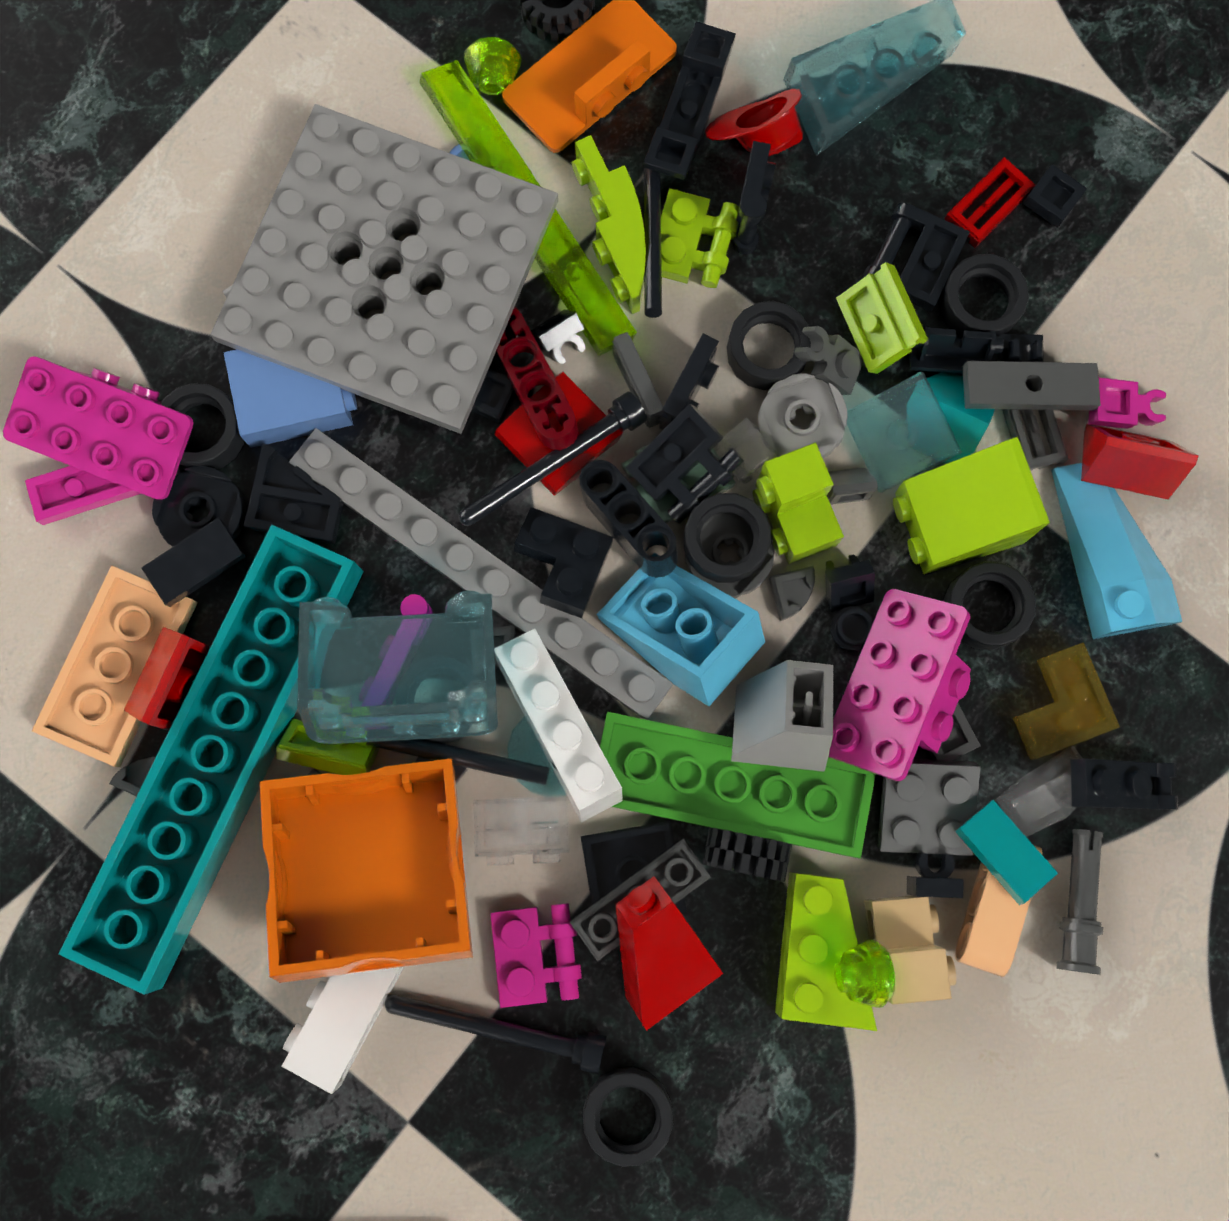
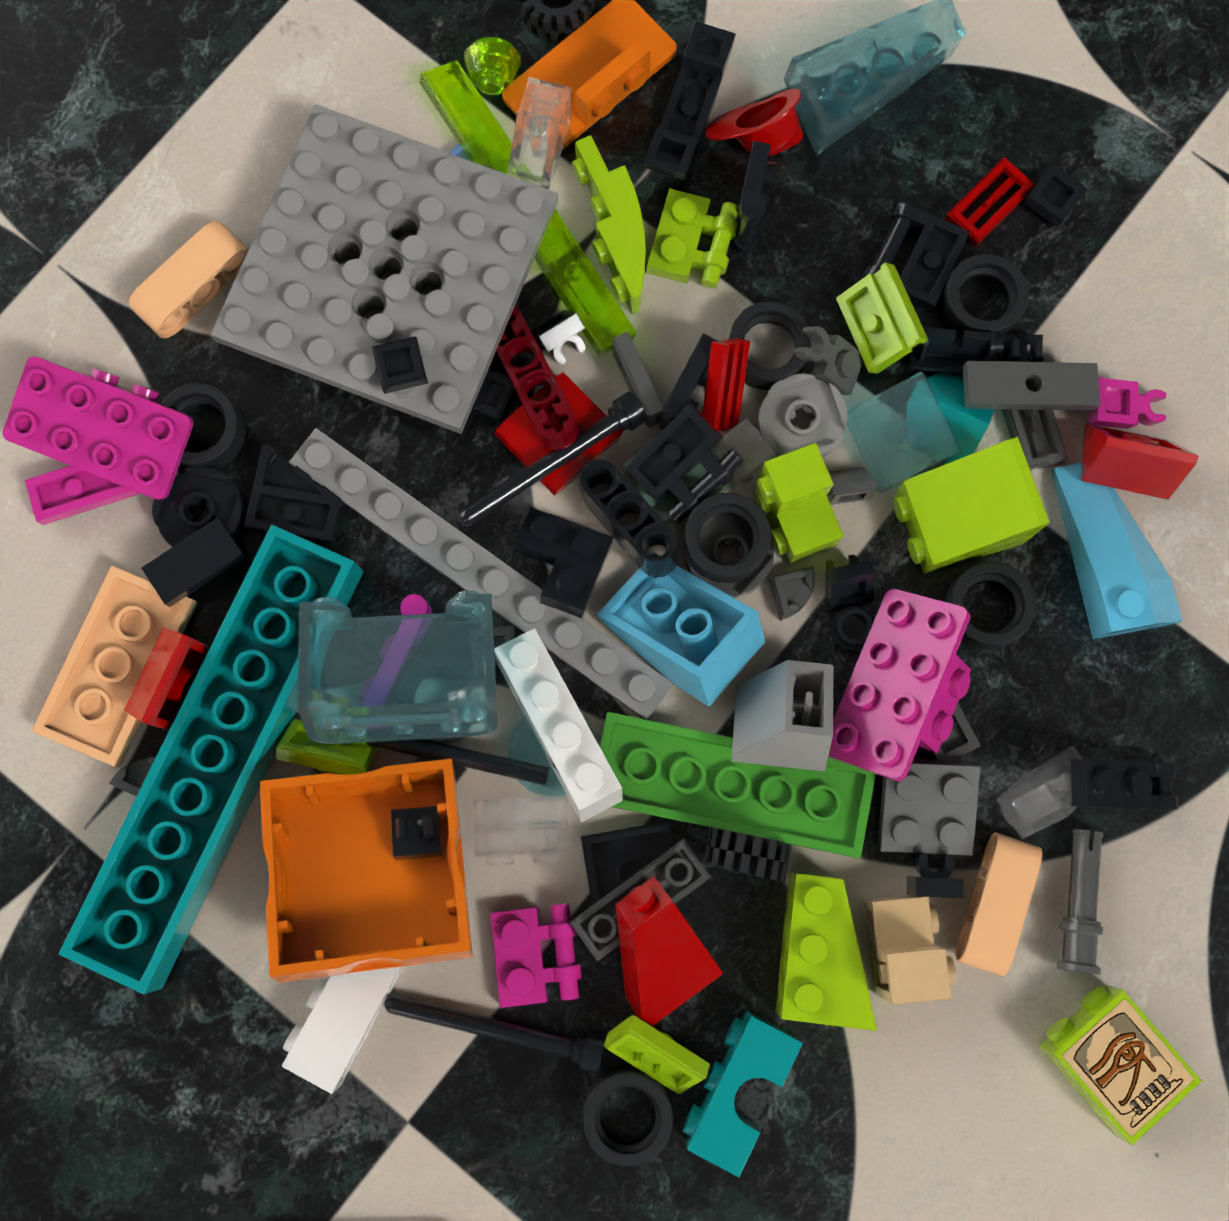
medium blue brick [224,349,357,448] -> none
black bar [644,168,662,318] -> none
clear neon green cone [834,939,895,1008] -> none
teal tile [955,800,1058,906] -> none
clear yellow plate [1013,642,1120,760] -> none
none -> light nougat beam [129,221,249,338]
none -> black tile [372,336,428,394]
none -> black tile [391,806,442,860]
none -> clear slope [507,77,572,190]
none -> lime plate [604,1015,710,1094]
none -> teal arch [682,1010,803,1177]
none -> red tile [702,338,750,432]
none -> brick [1039,985,1202,1146]

